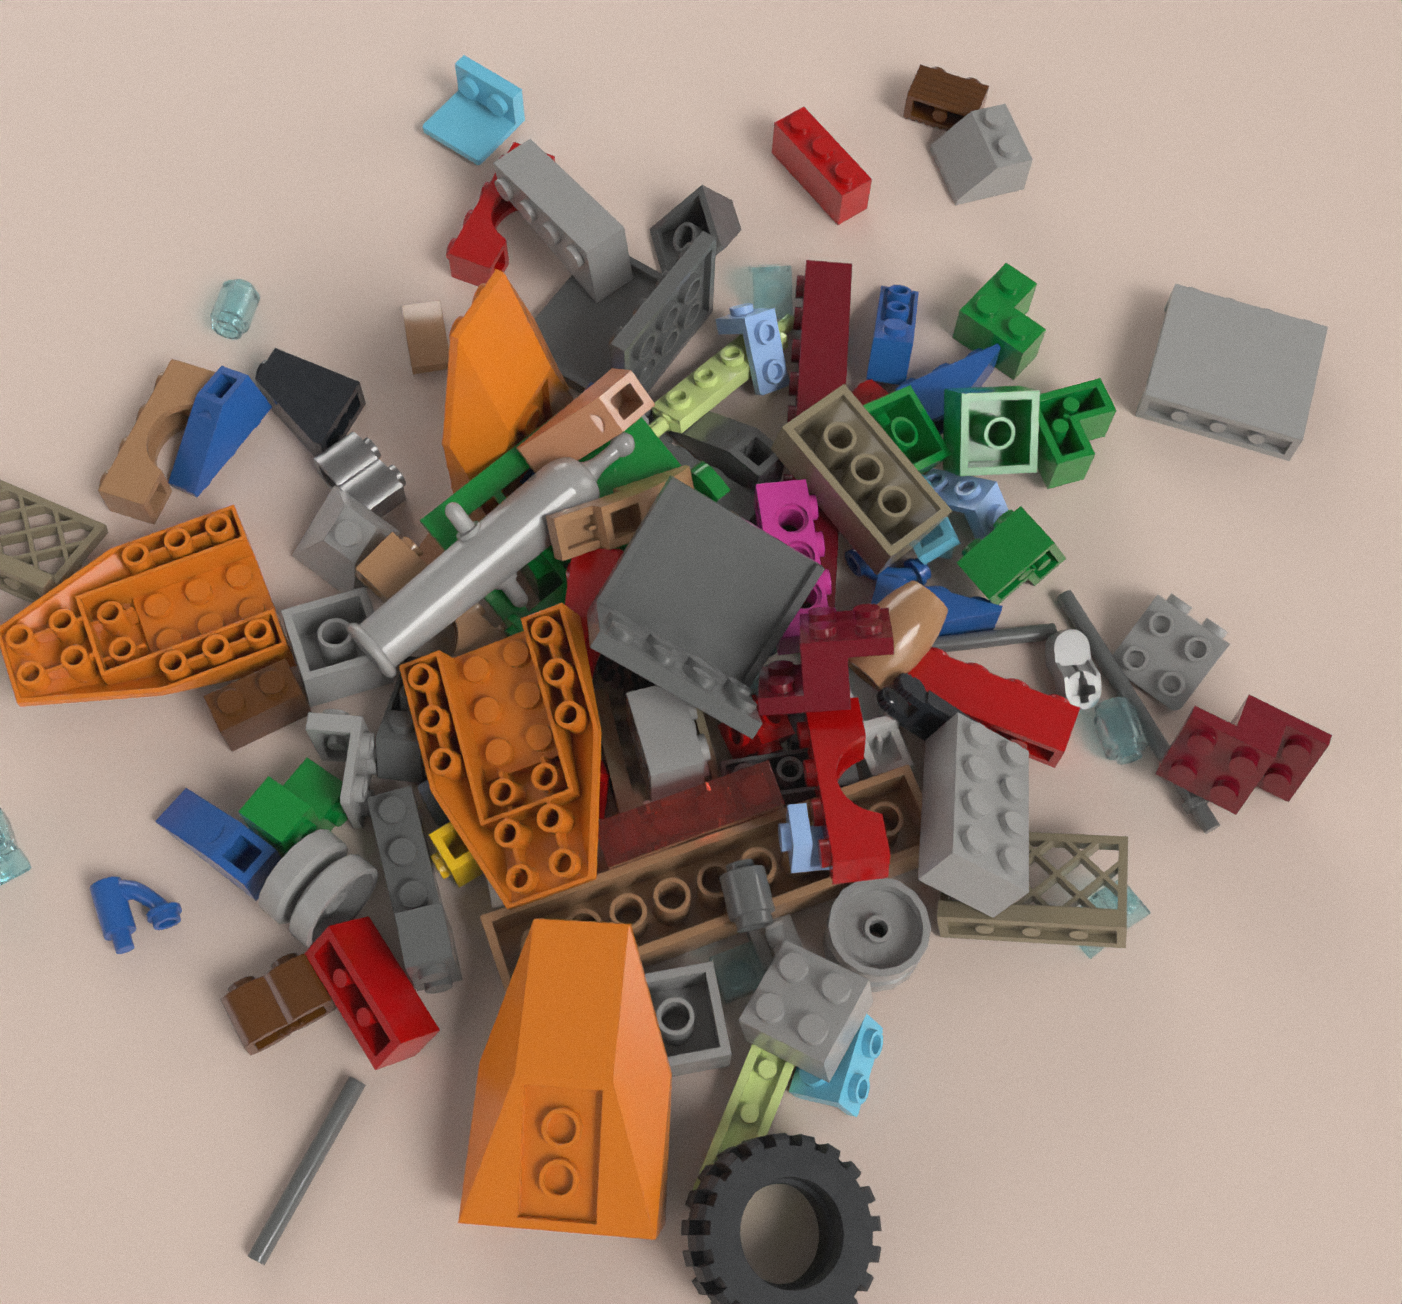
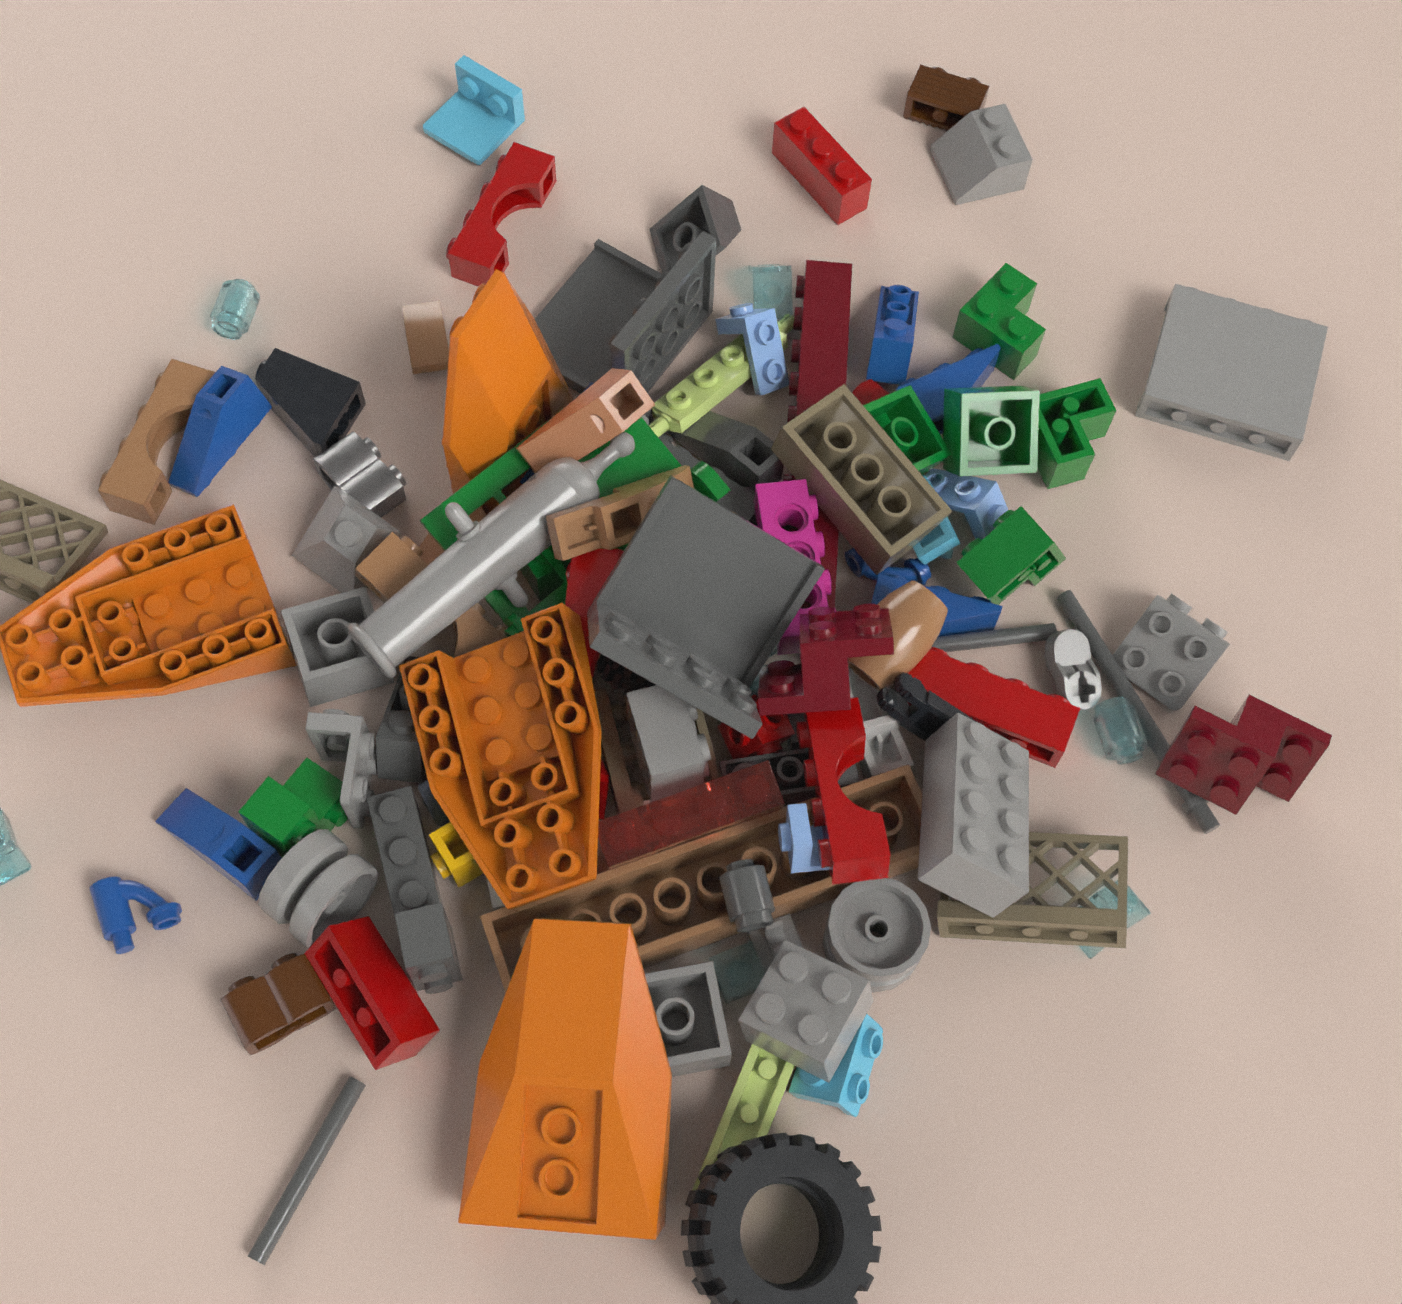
reddish brown brick [203,658,311,752] -> none
light grey wedge [493,139,633,303] -> none

